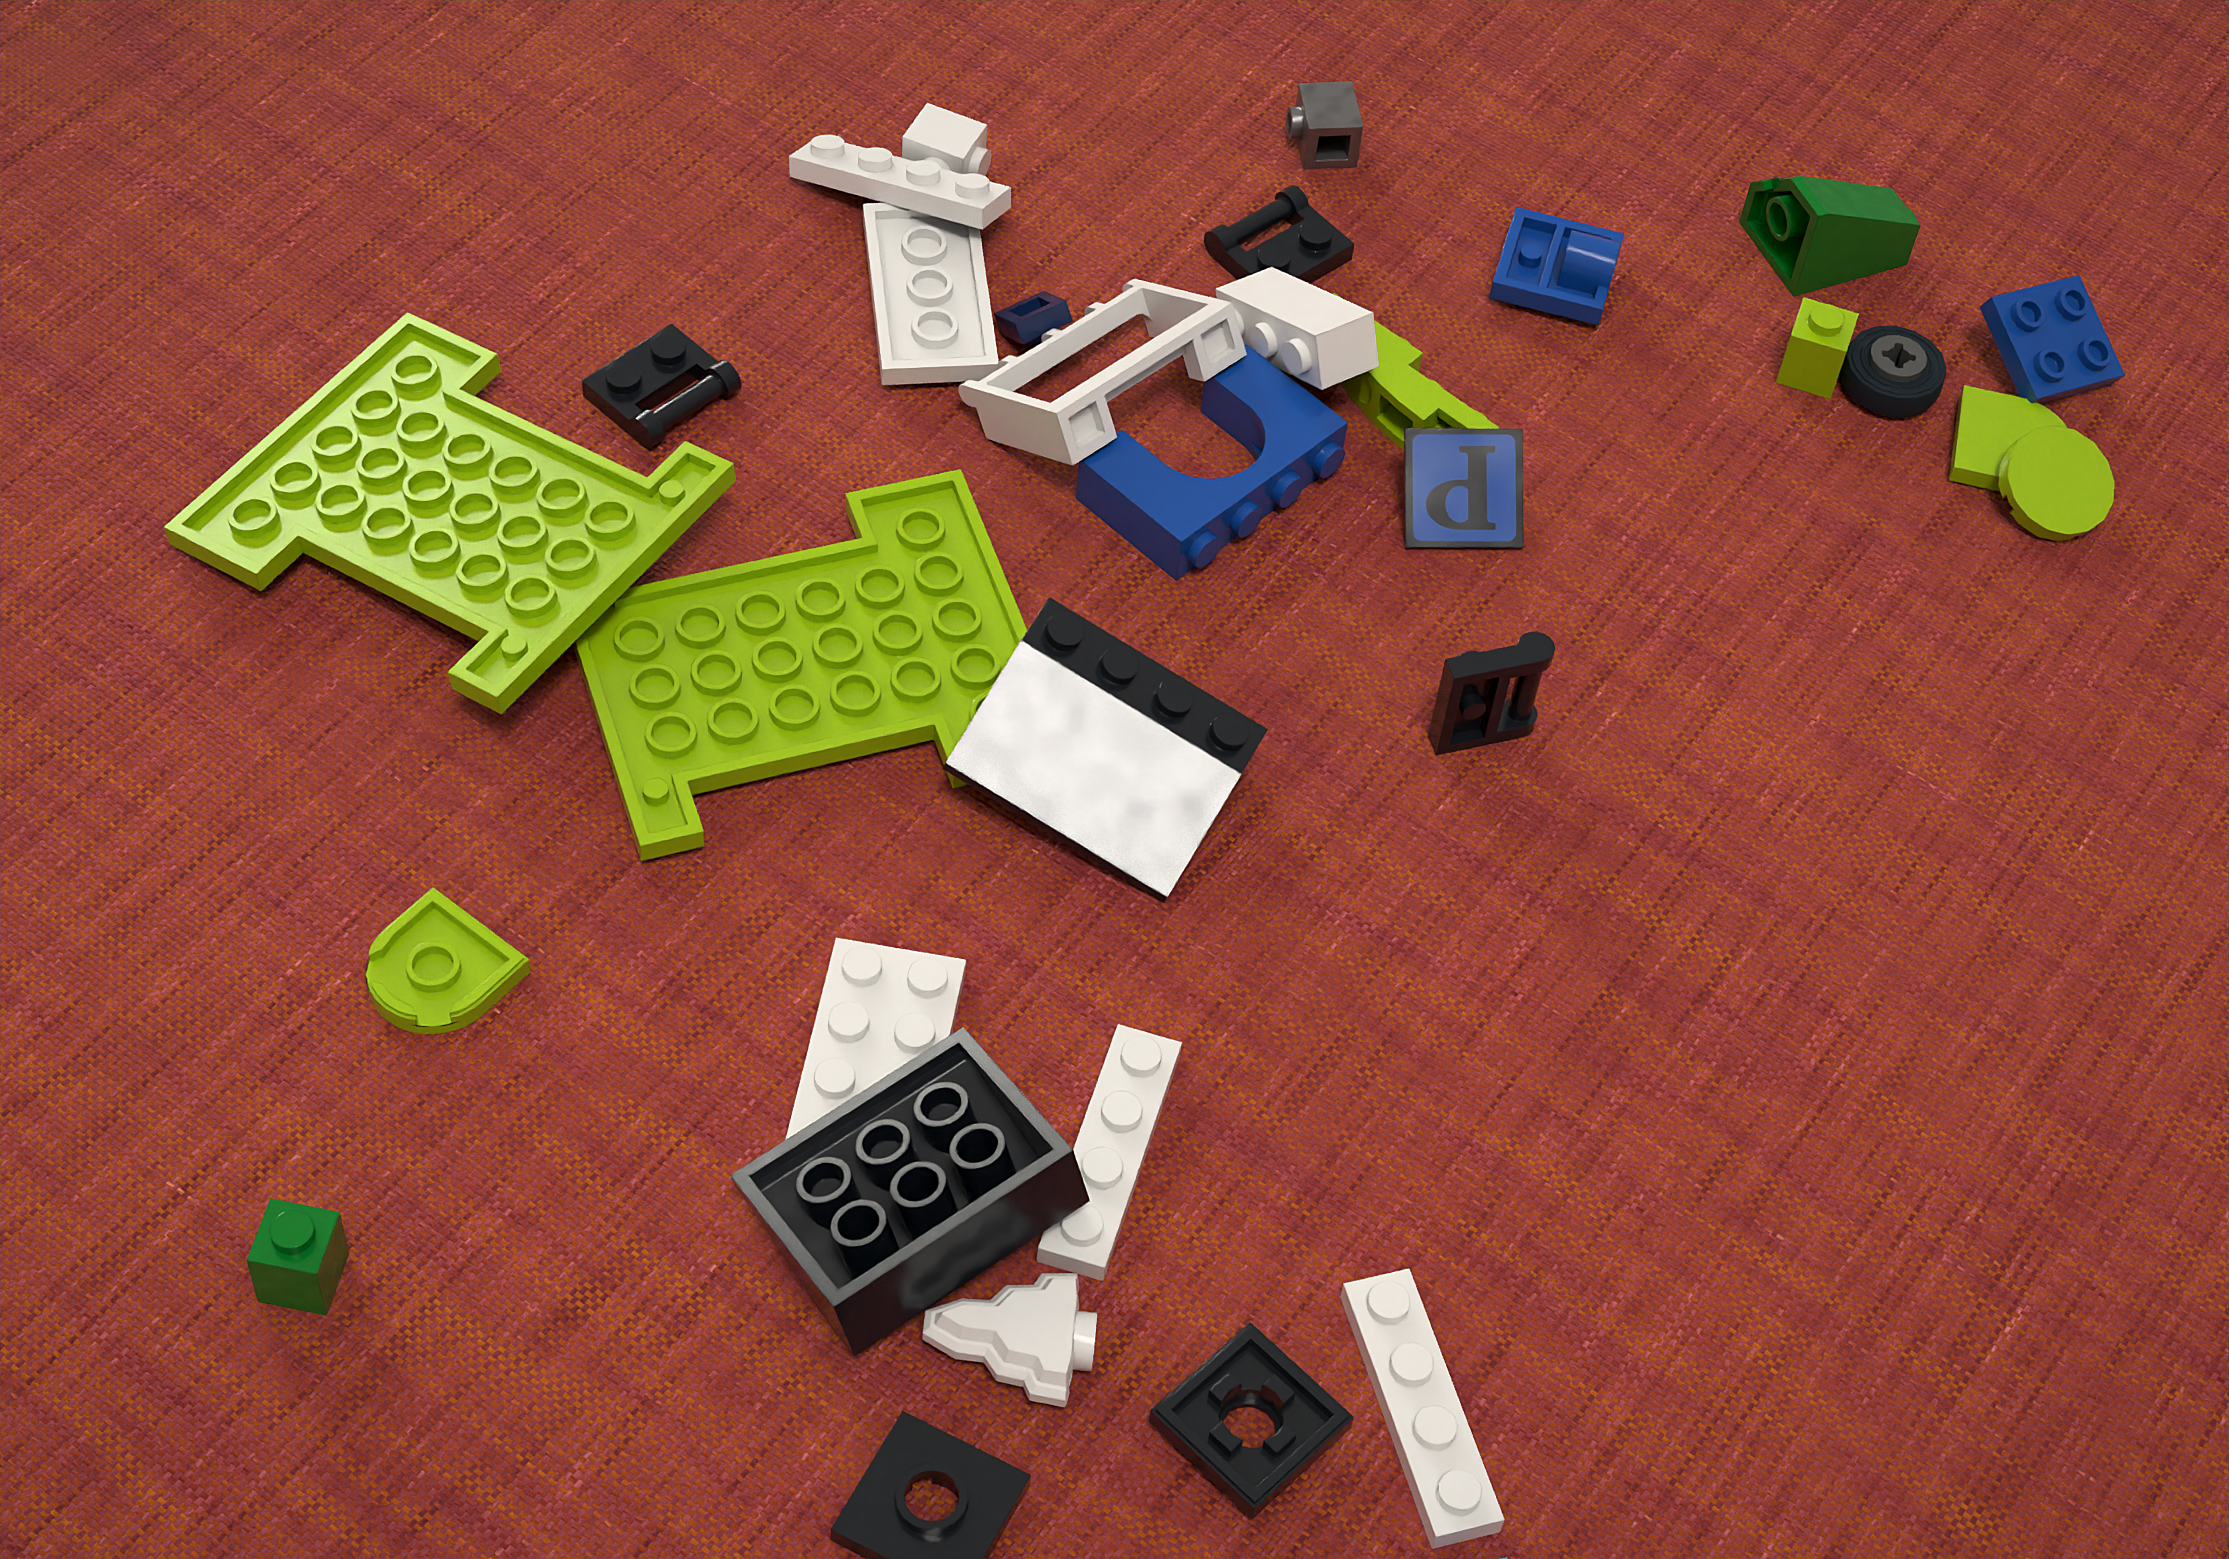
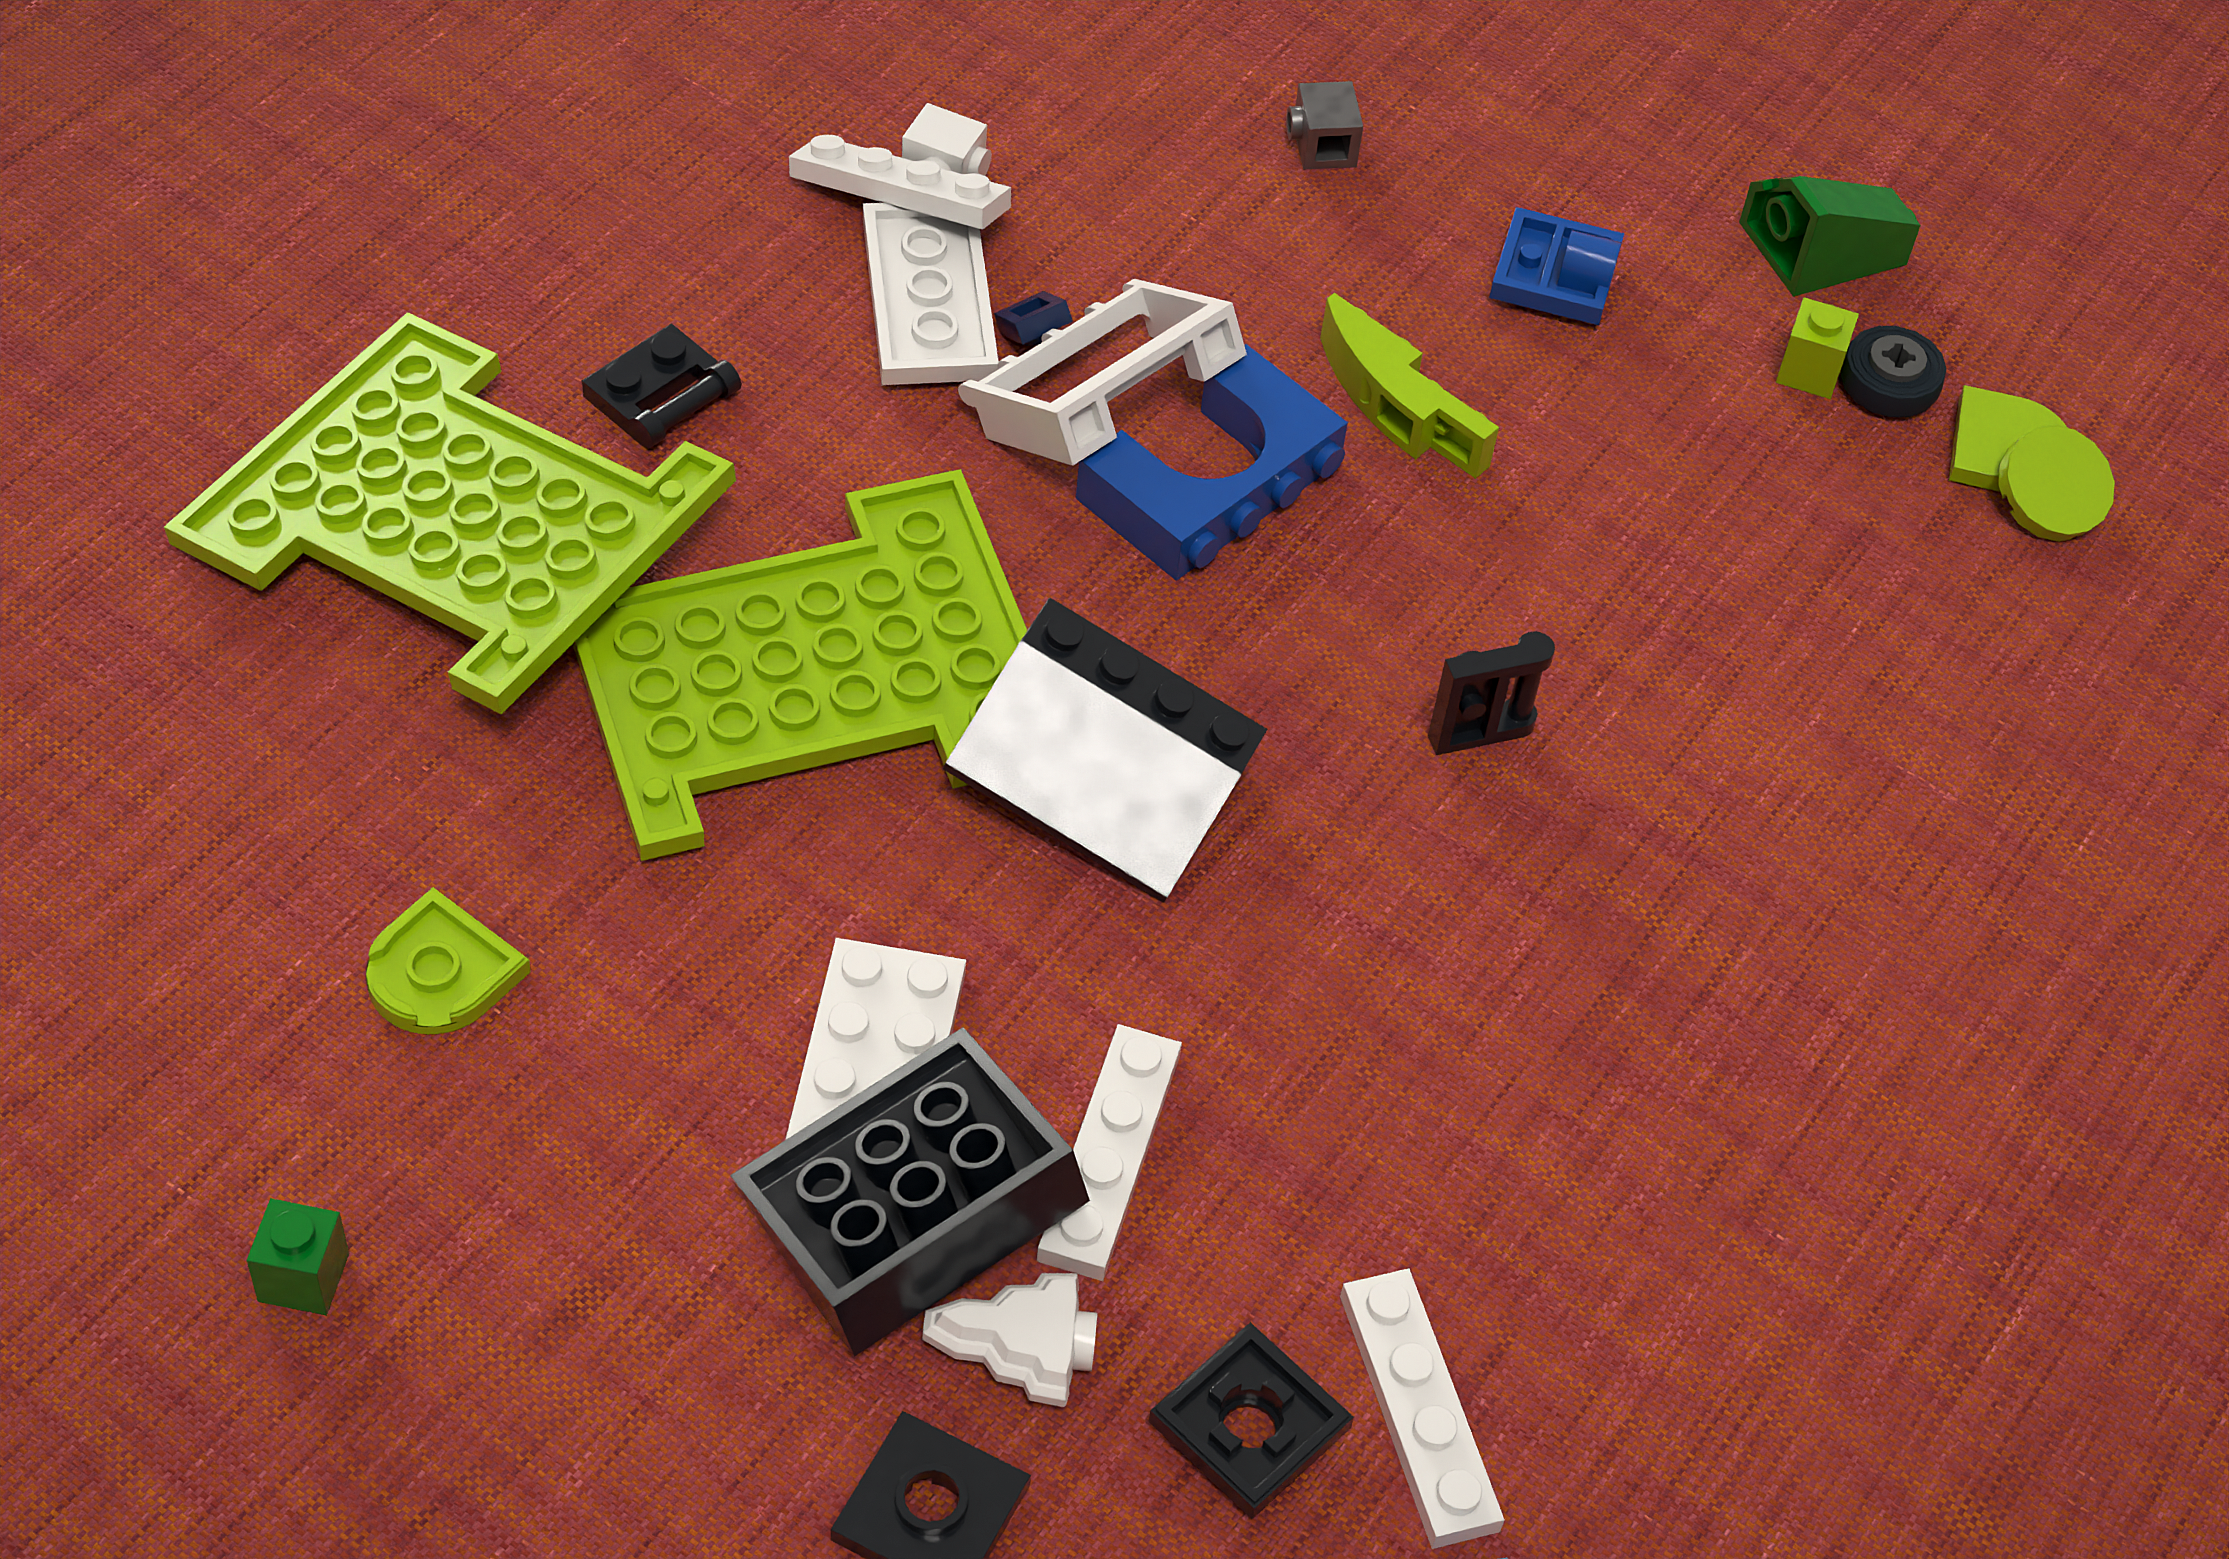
black plate [1204,185,1354,284] -> none
white brick [1216,267,1379,390] -> none
piece [1404,428,1524,548] -> none
blue plate [1979,275,2125,404] -> none

